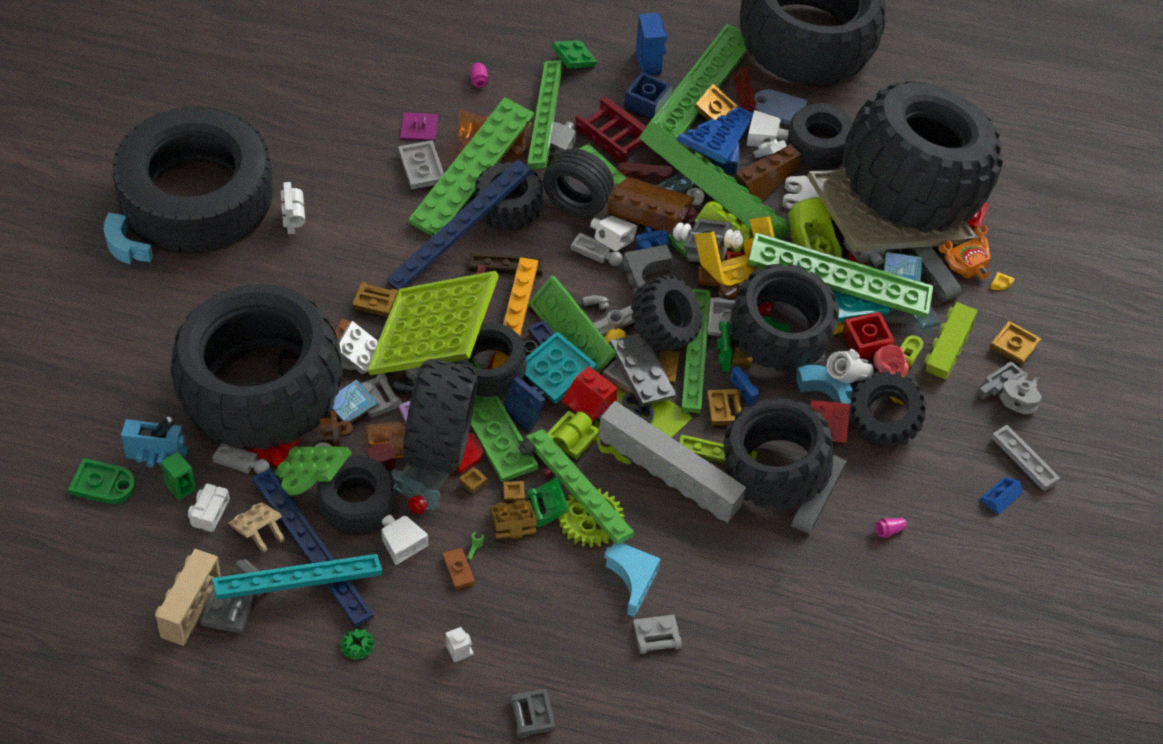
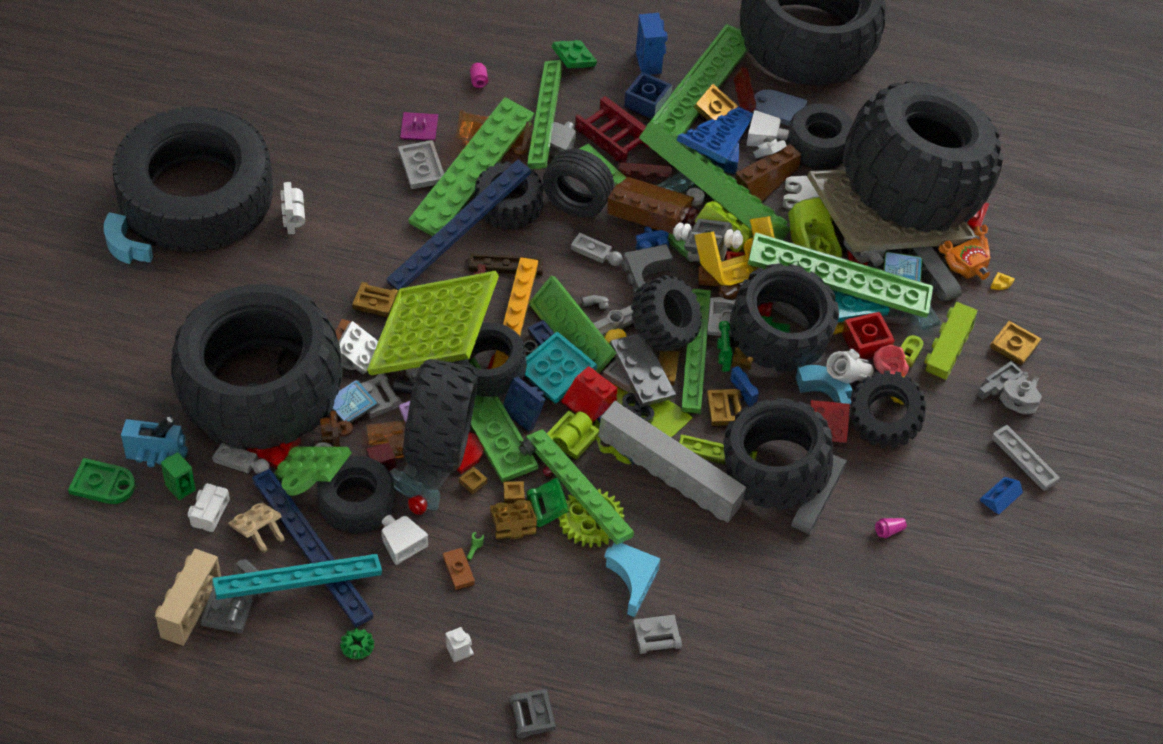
white torso [590,216,637,251] -> none

